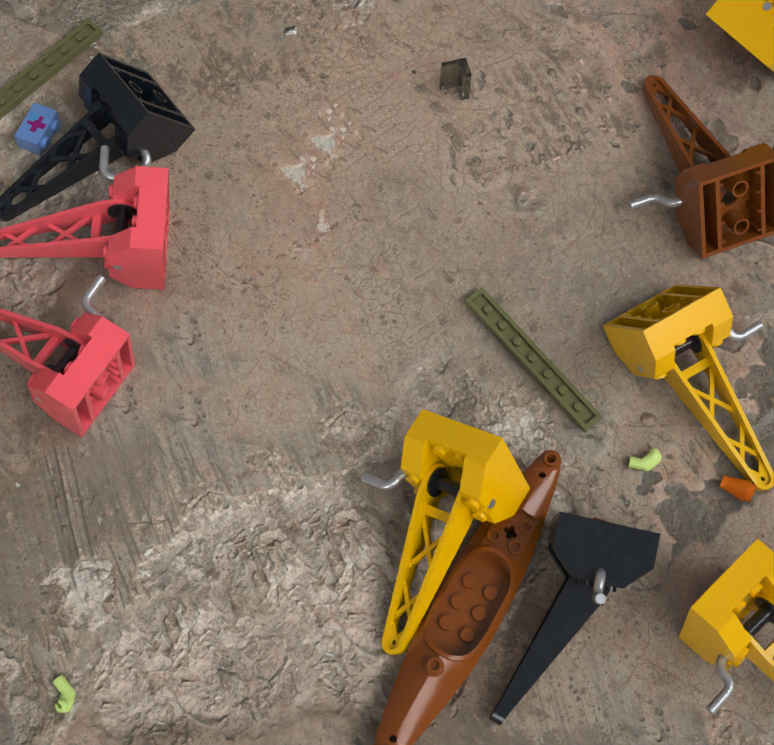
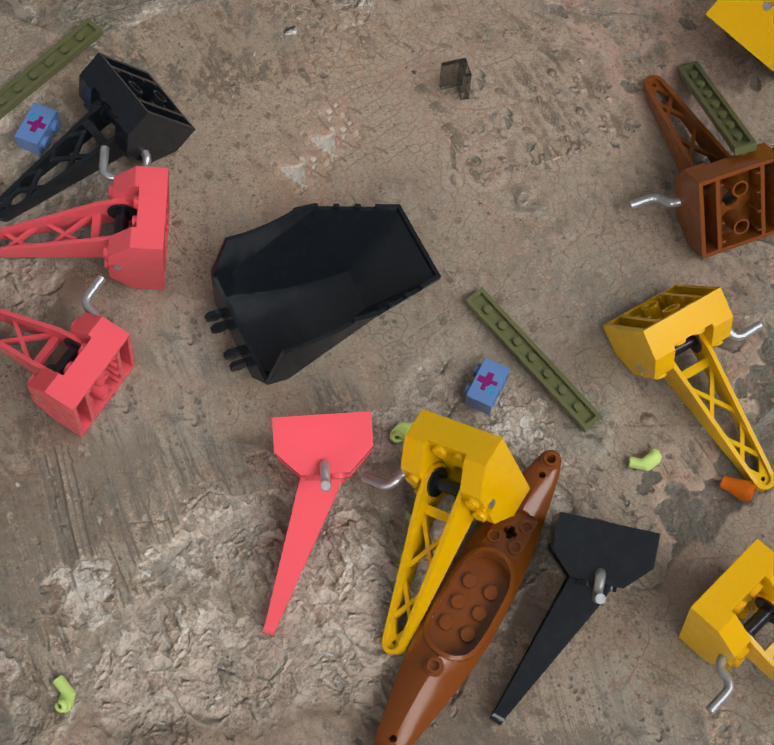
none -> black windscreen [204,203,441,385]
none -> coral piece [262,411,373,636]
none -> yellowish green arm [390,422,413,443]
none -> medium blue brick [463,357,510,415]
none -> olive plate [677,61,757,156]

